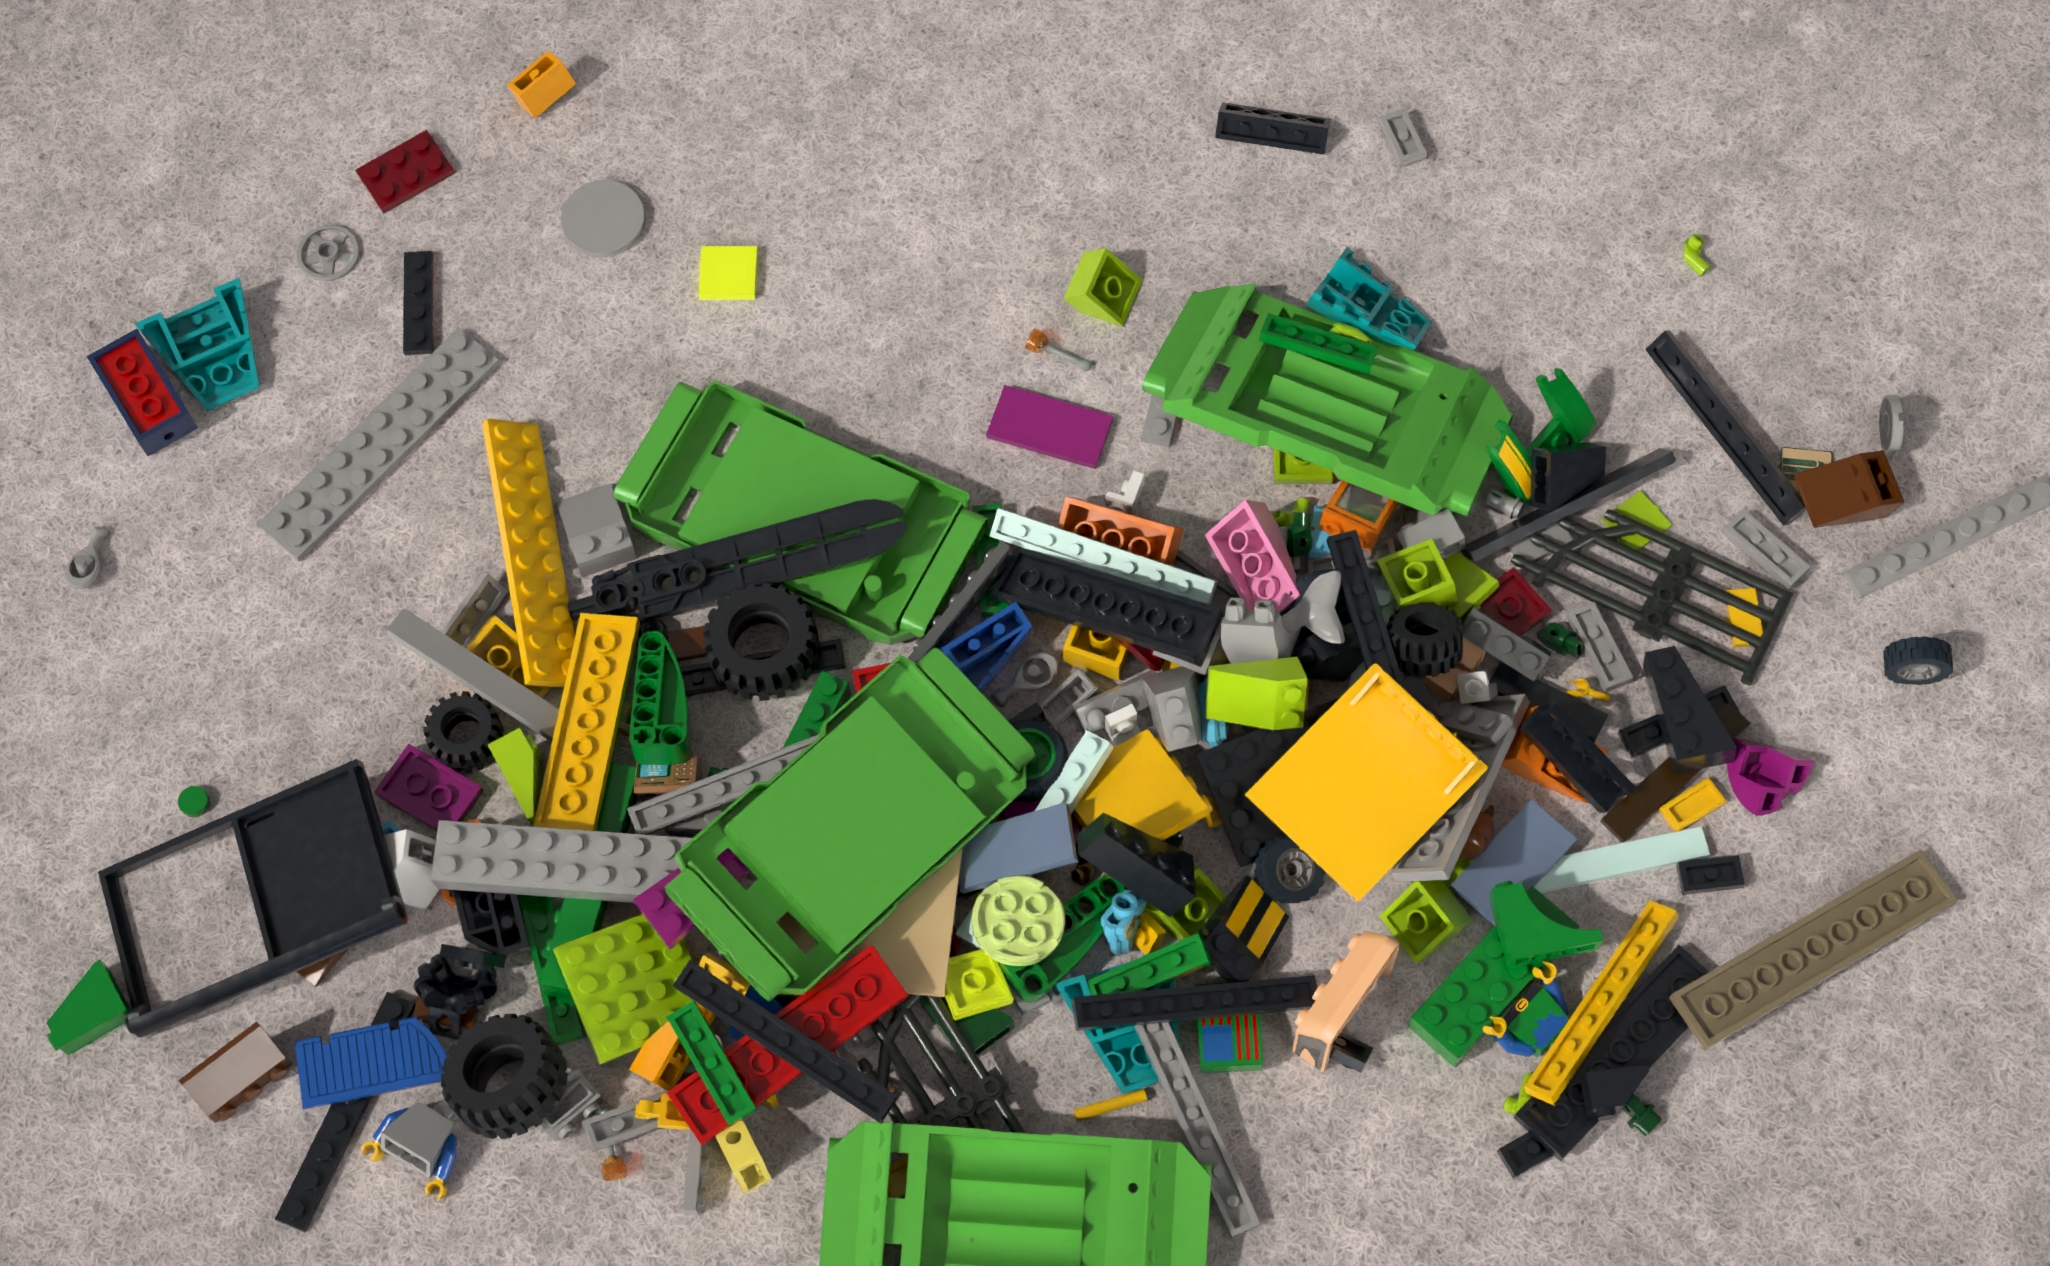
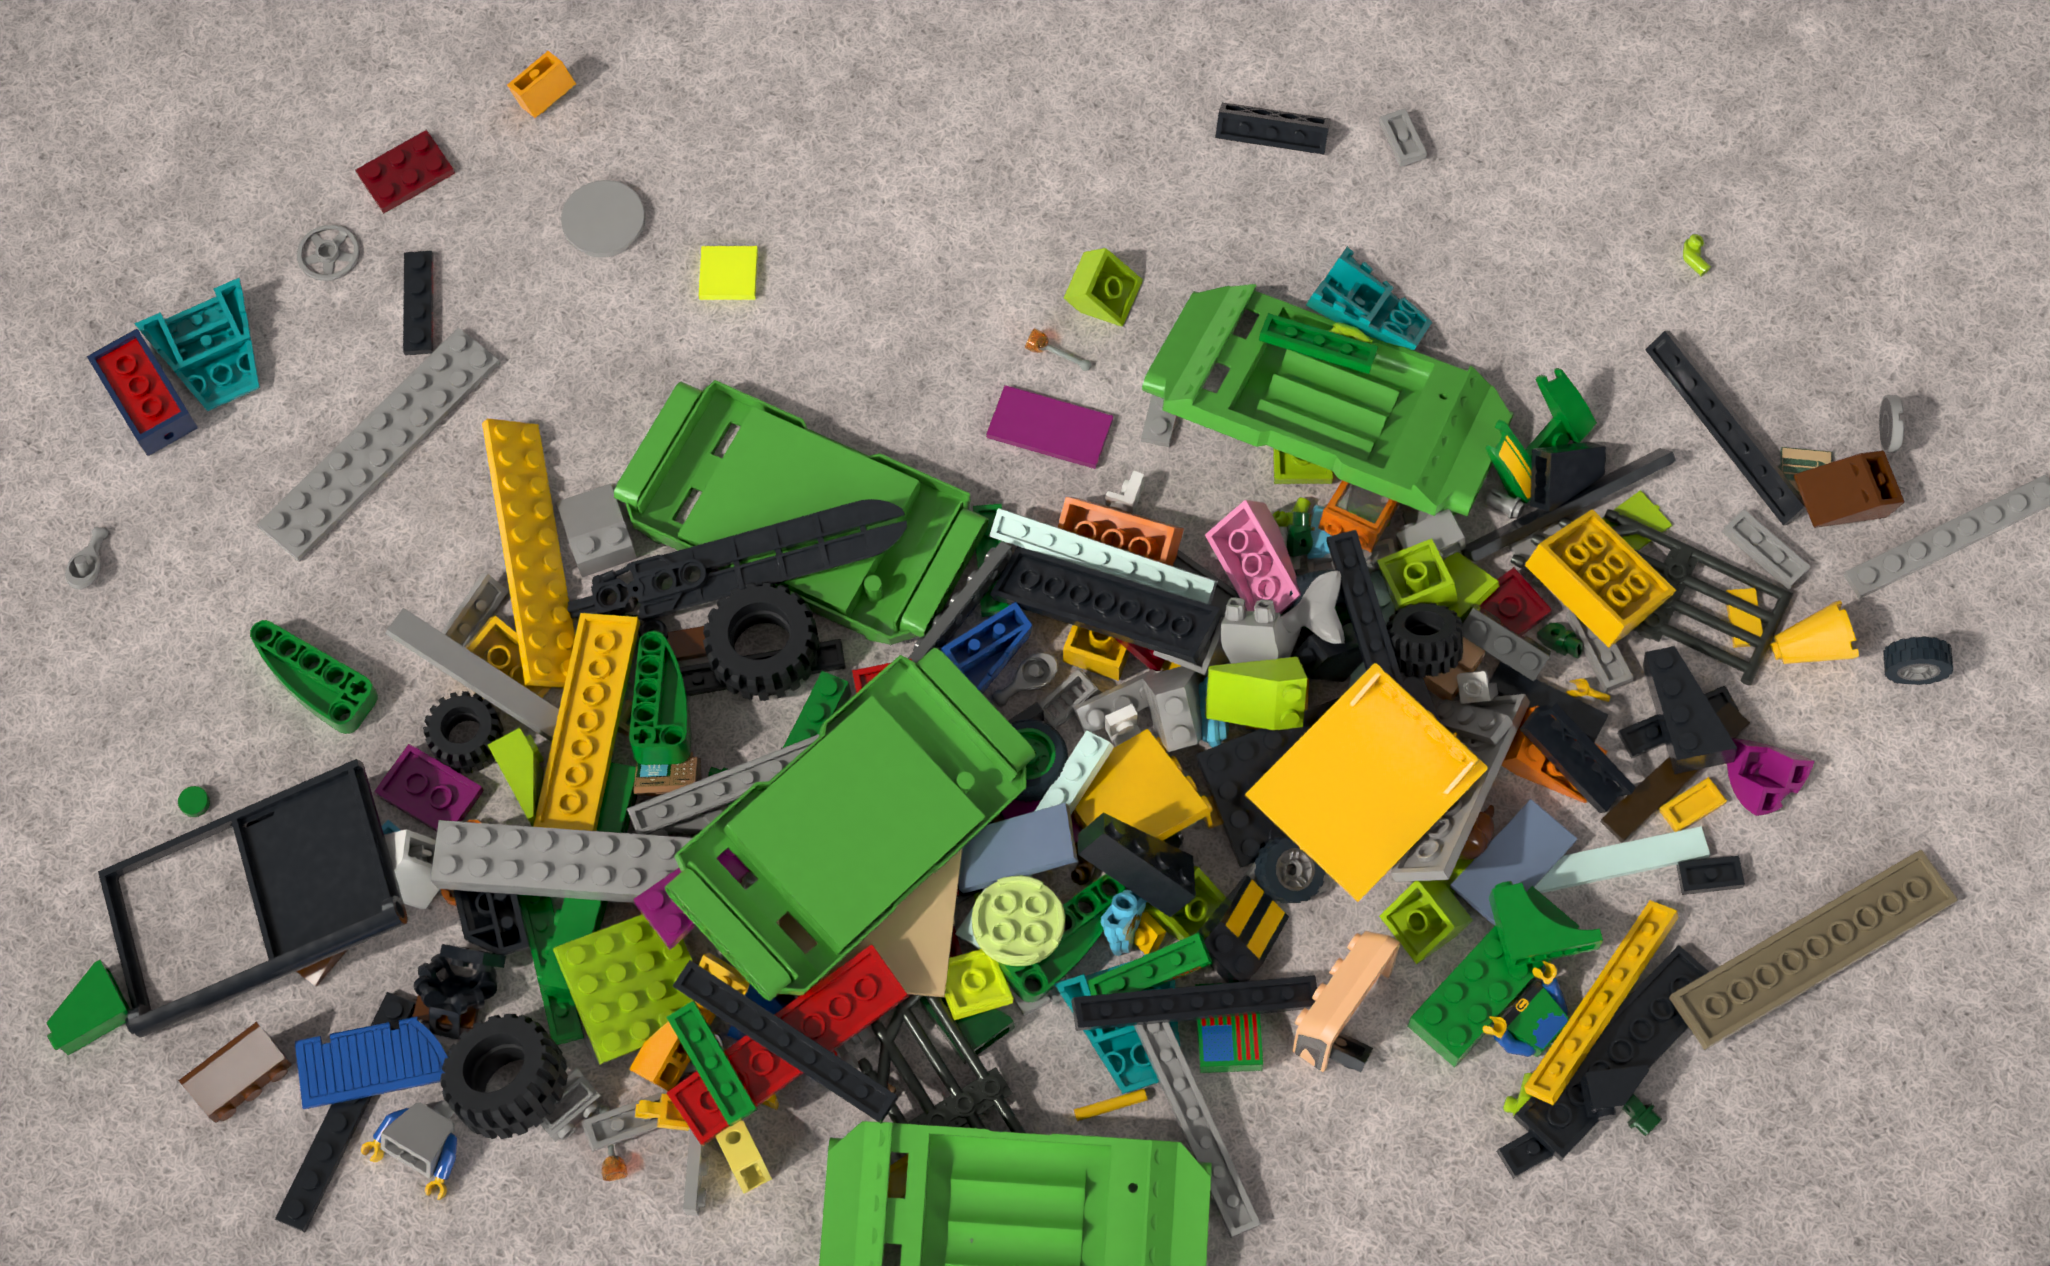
none -> green beam [250,620,378,734]
none -> yellow slope [1525,509,1676,648]
none -> yellow cone [1770,600,1859,664]

